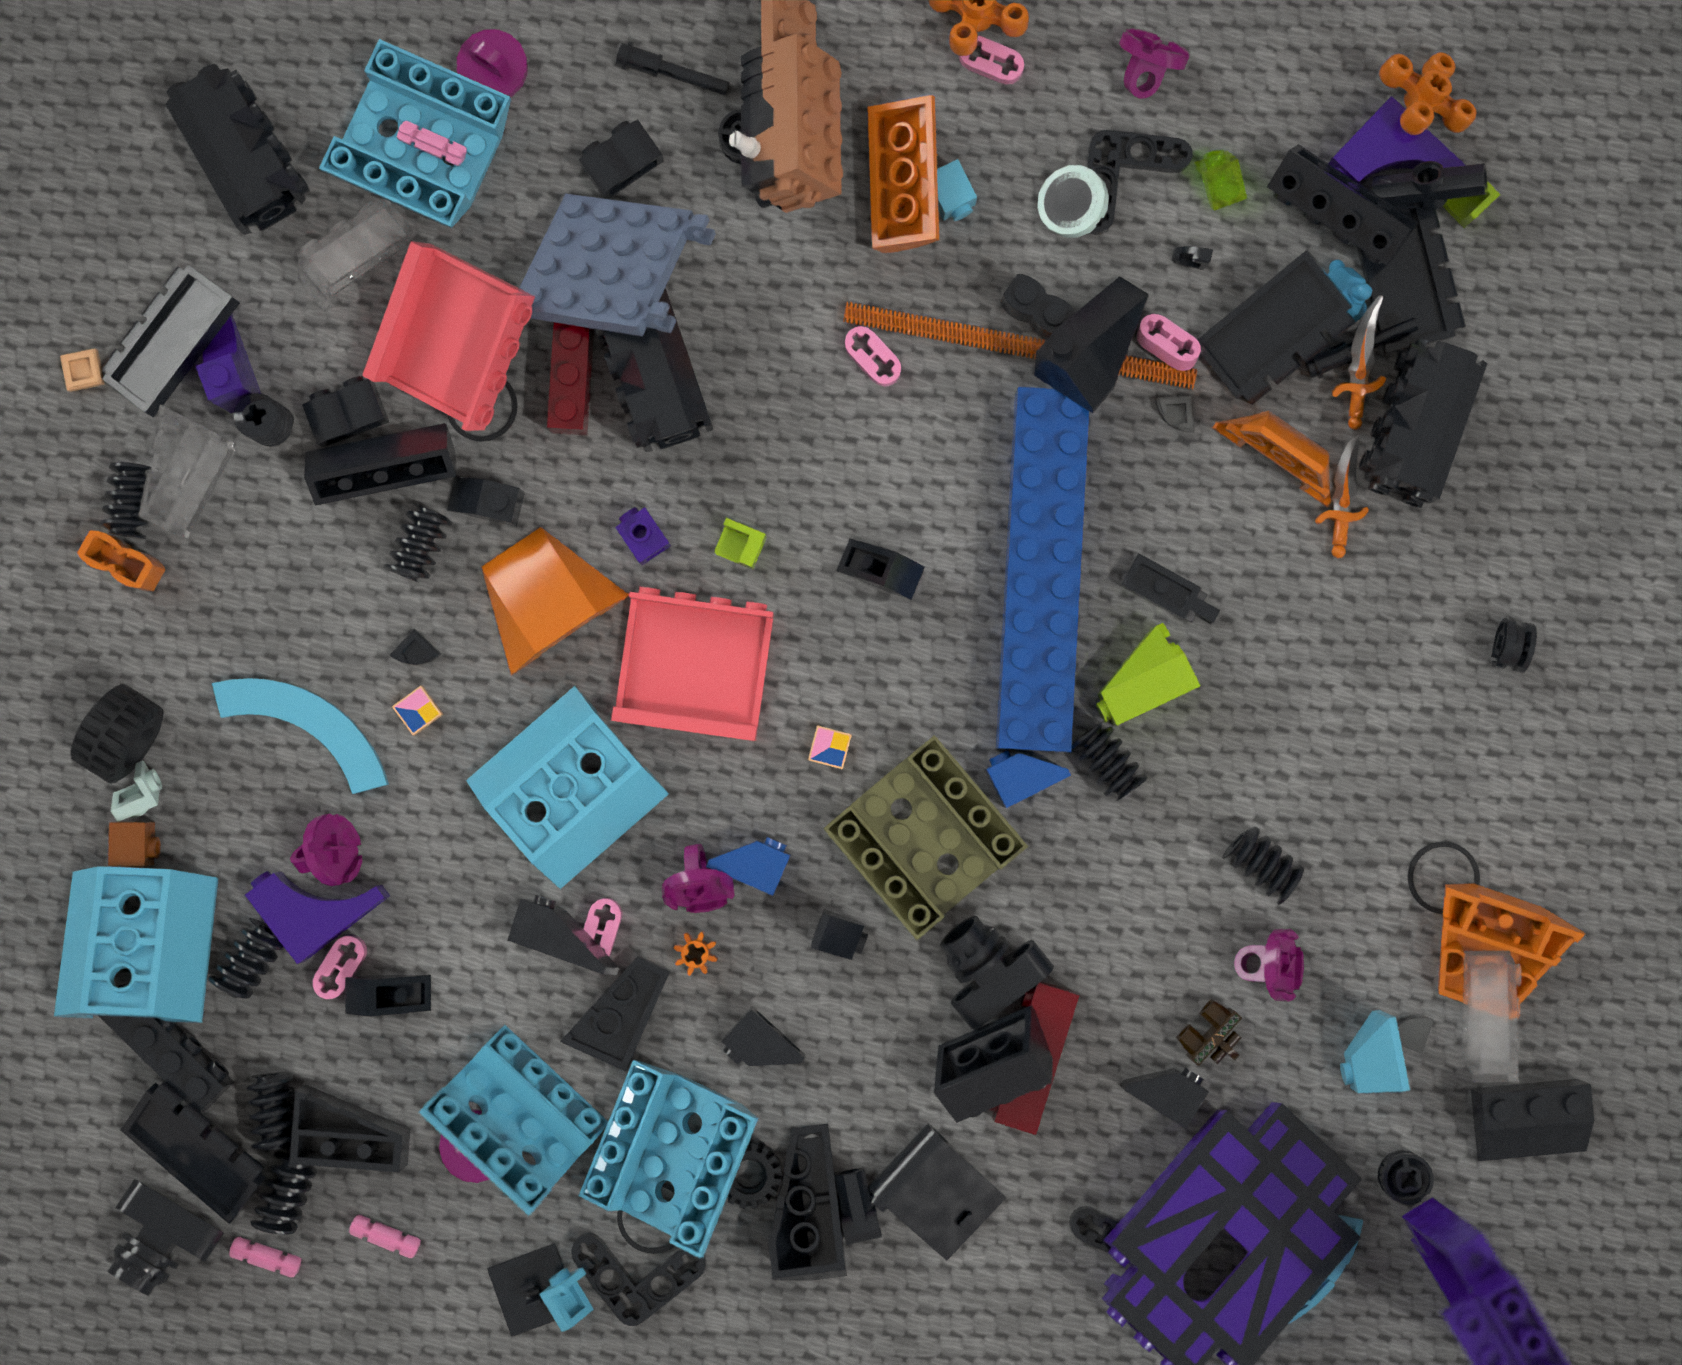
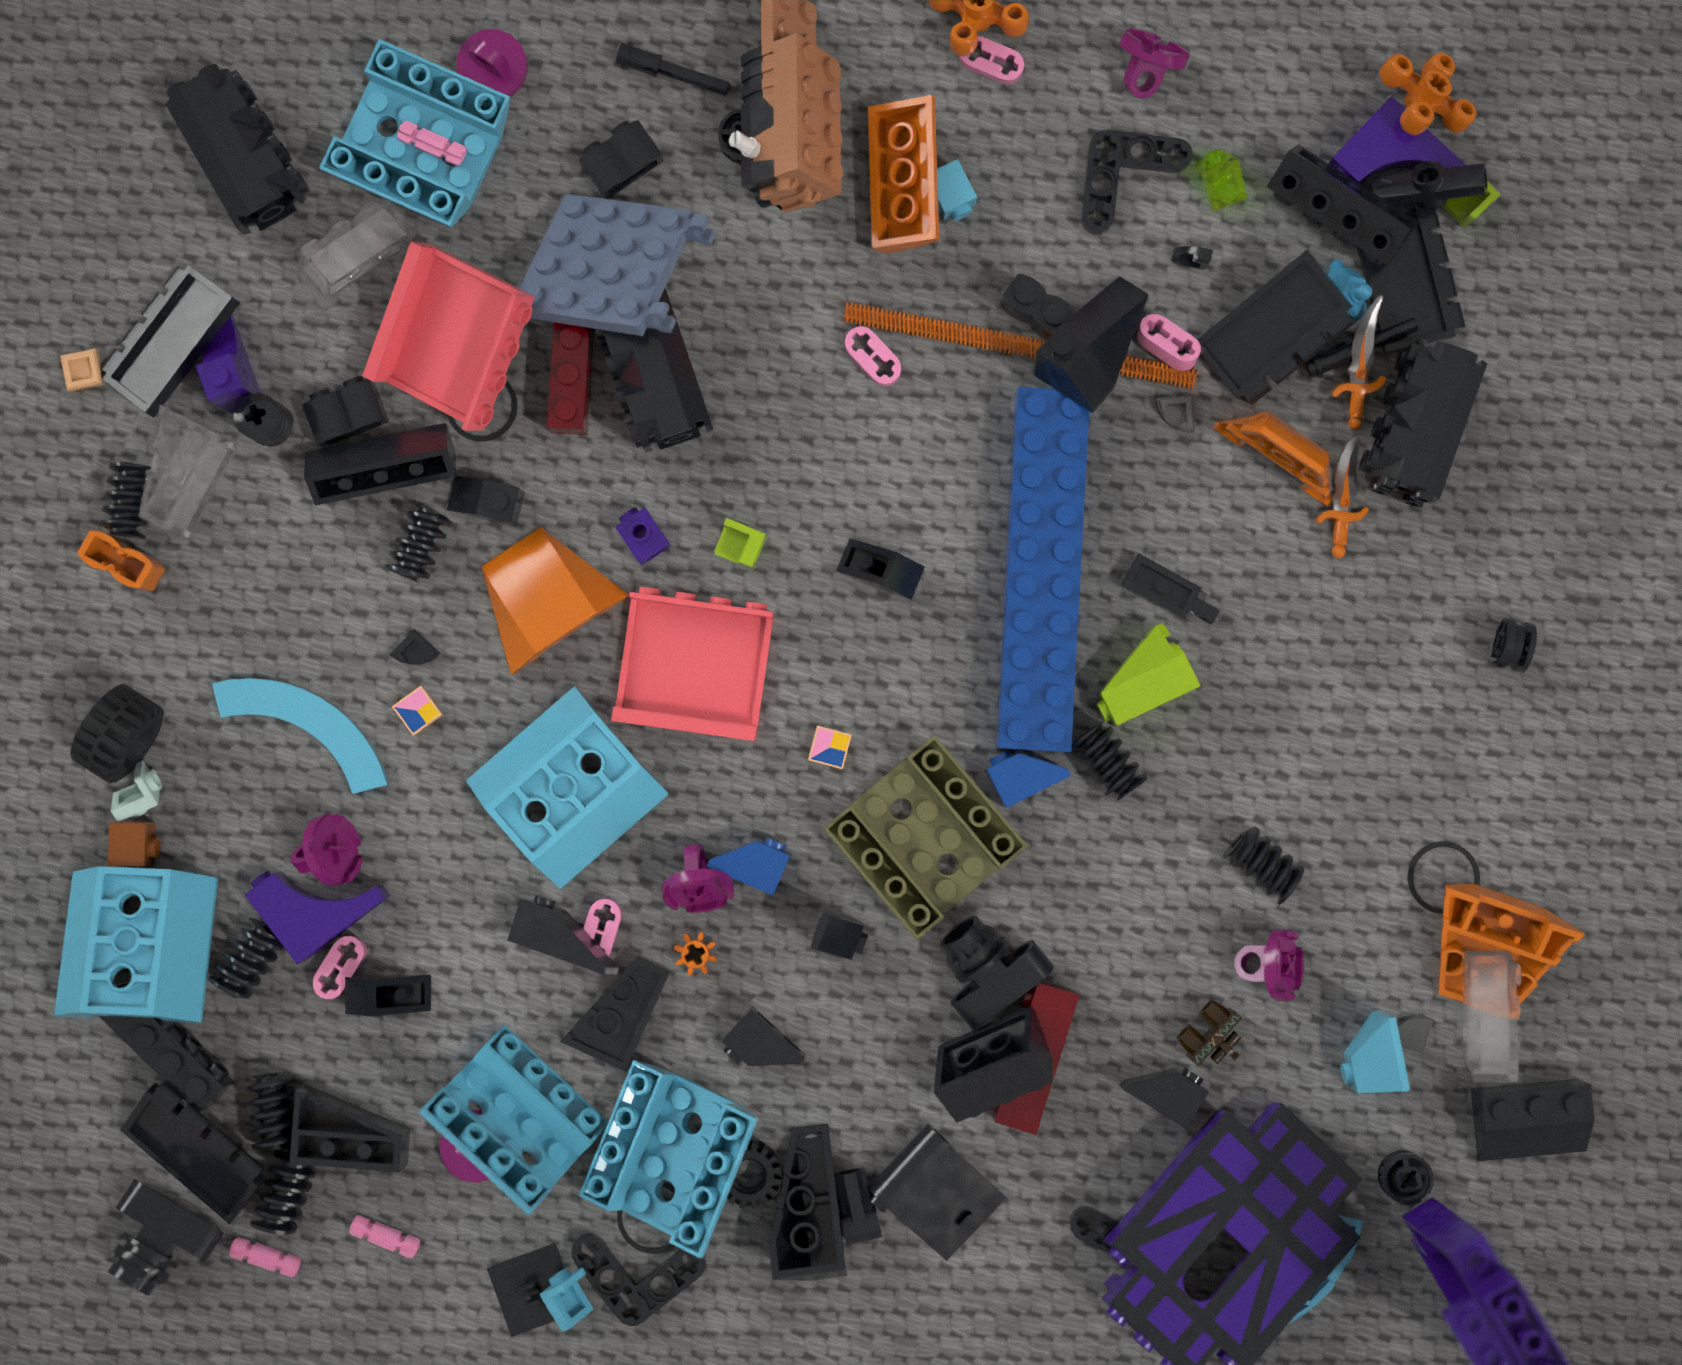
tile [1037,165,1109,238] -> none

